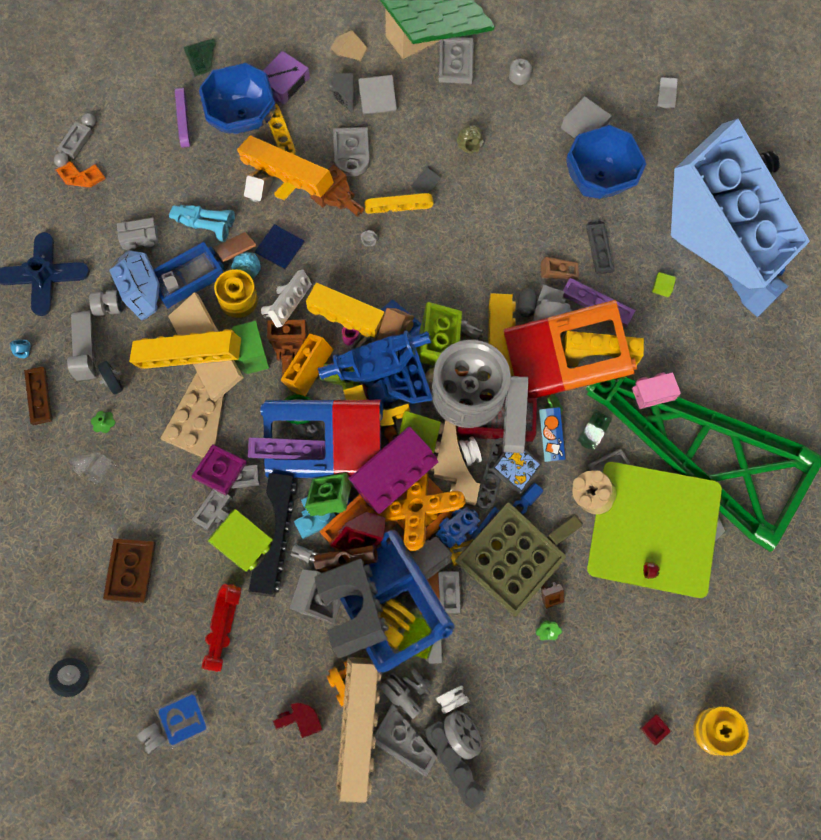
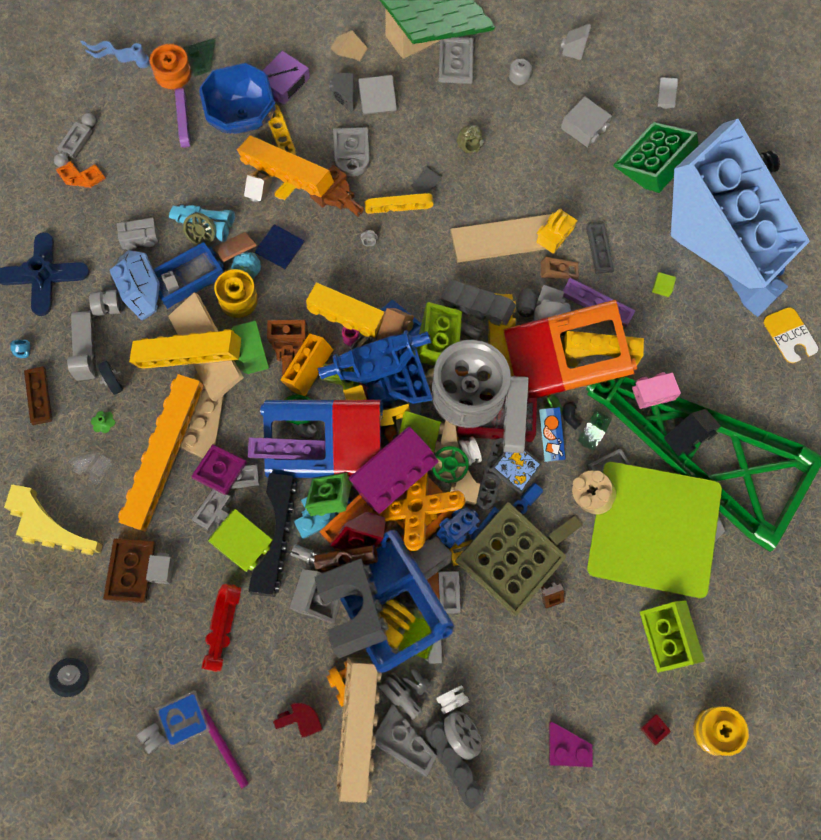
white plate [261,269,312,327] -> none
bright green plant [536,620,562,640] -> none
blue rock [566,125,646,199] -> none
dark red hinge [643,562,660,579] -> none
none -> light yellow arch [4,485,103,555]
none -> medium blue flag [81,41,150,68]
none -> light orange brick [118,374,204,532]
none -> light grey brick [146,553,174,584]
none -> orange wheel [150,44,192,89]
none -> olive wheel [183,212,216,246]
none -> magenta bar [201,709,249,789]
none -> green wheel [432,446,469,483]
none -> dark grey brick [440,280,516,326]
none -> tan tile [450,214,562,263]
none -> yellow brick [536,209,577,254]
none -> magenta wing [549,722,593,767]
none -> light grey slope [561,24,591,60]
none -> black arm [563,402,582,430]
none -> green slope [613,122,699,193]
none -> lime slope [640,600,705,673]
none -> black brick [664,409,721,456]
none -> piece [764,308,818,363]

